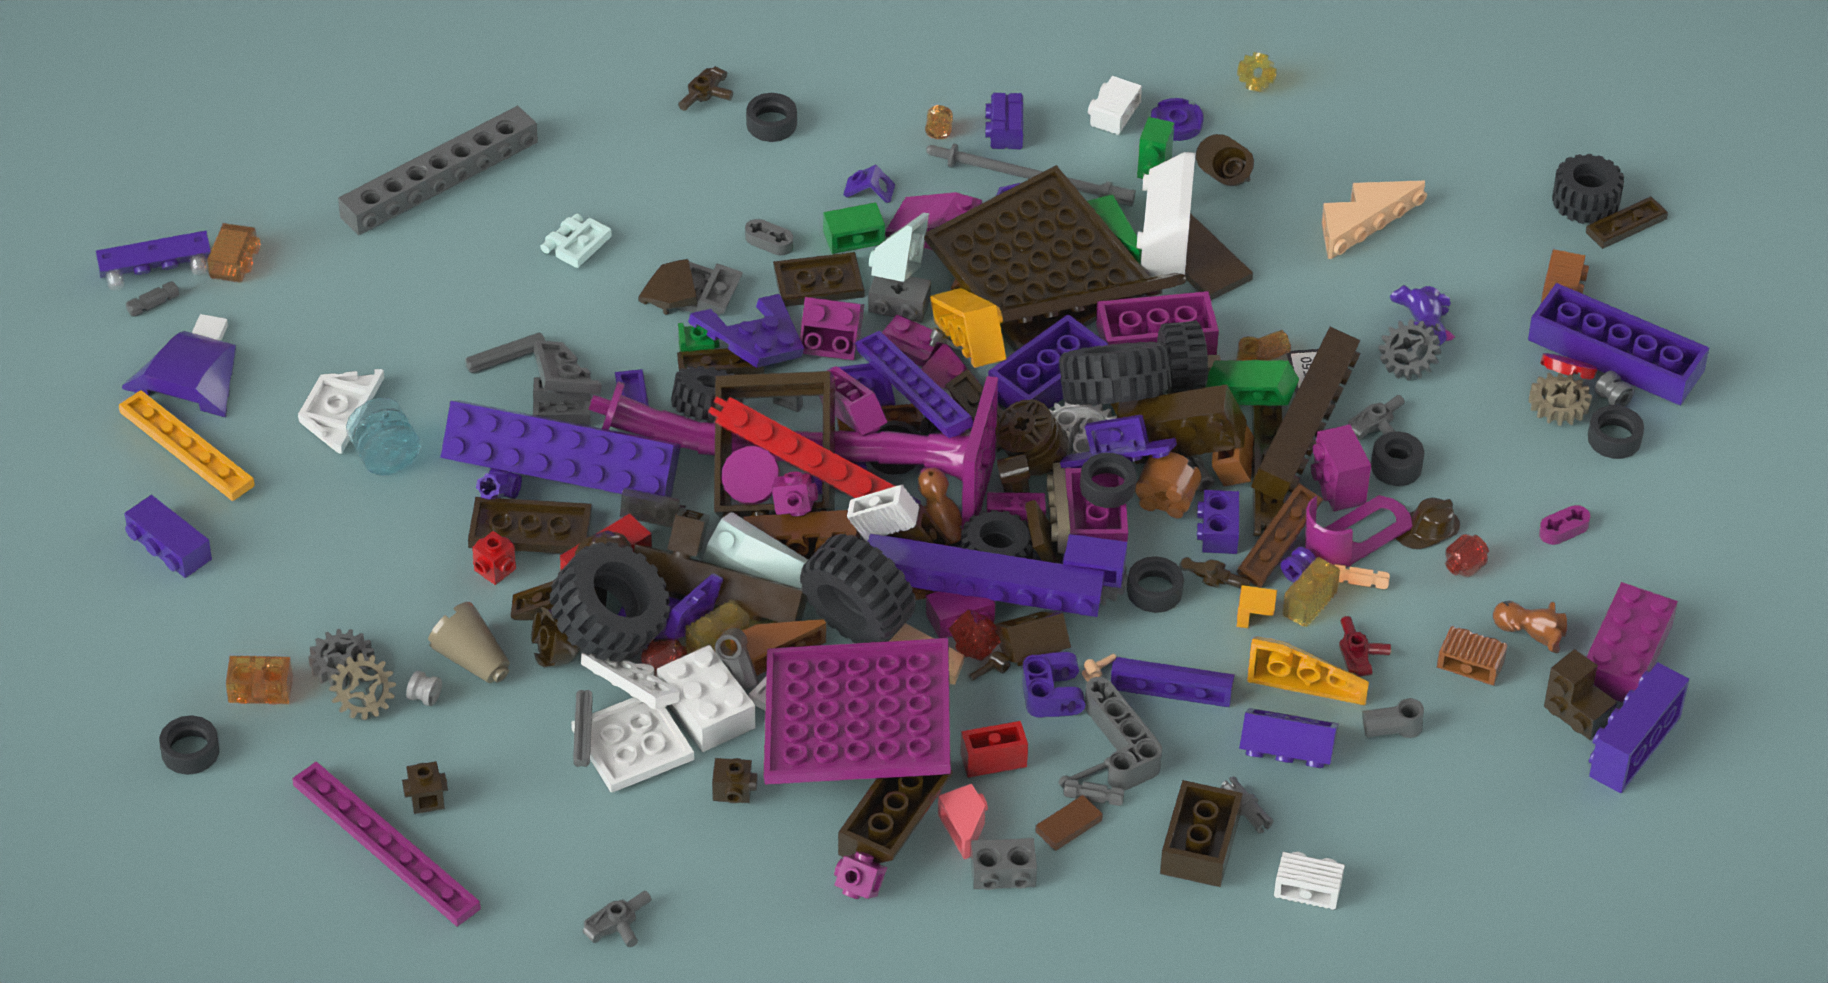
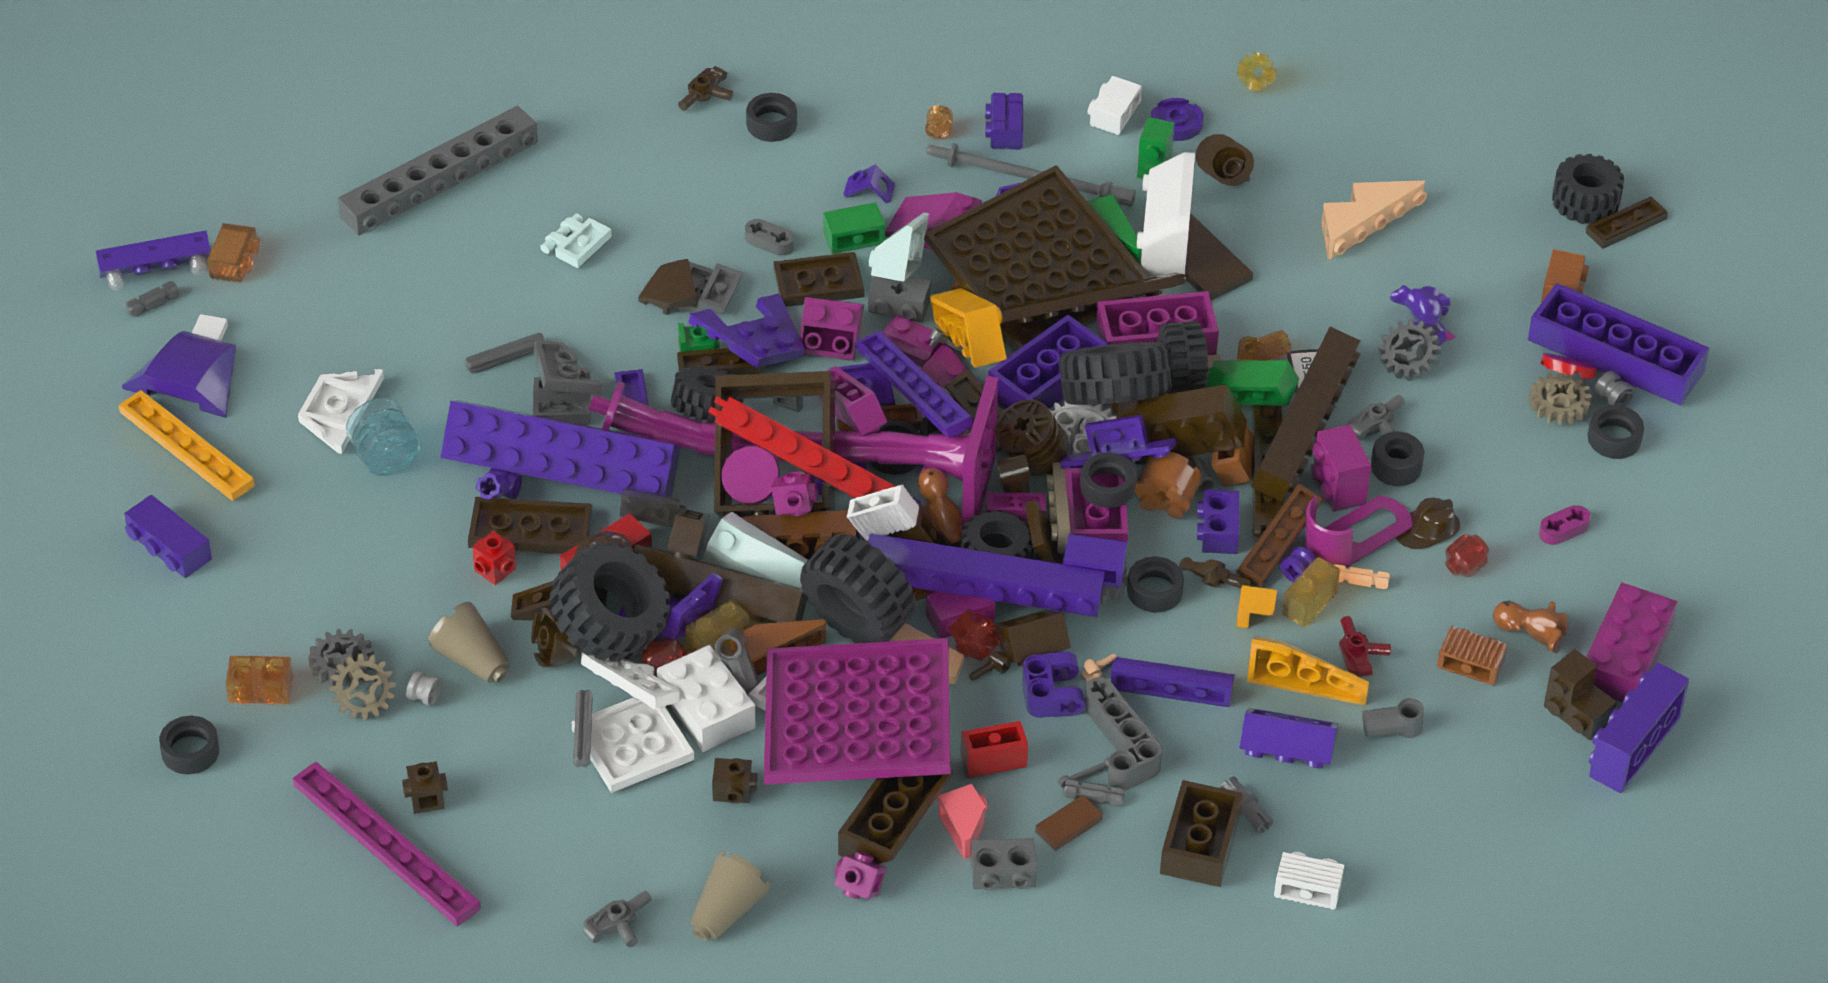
none -> dark tan cone [690,851,771,941]

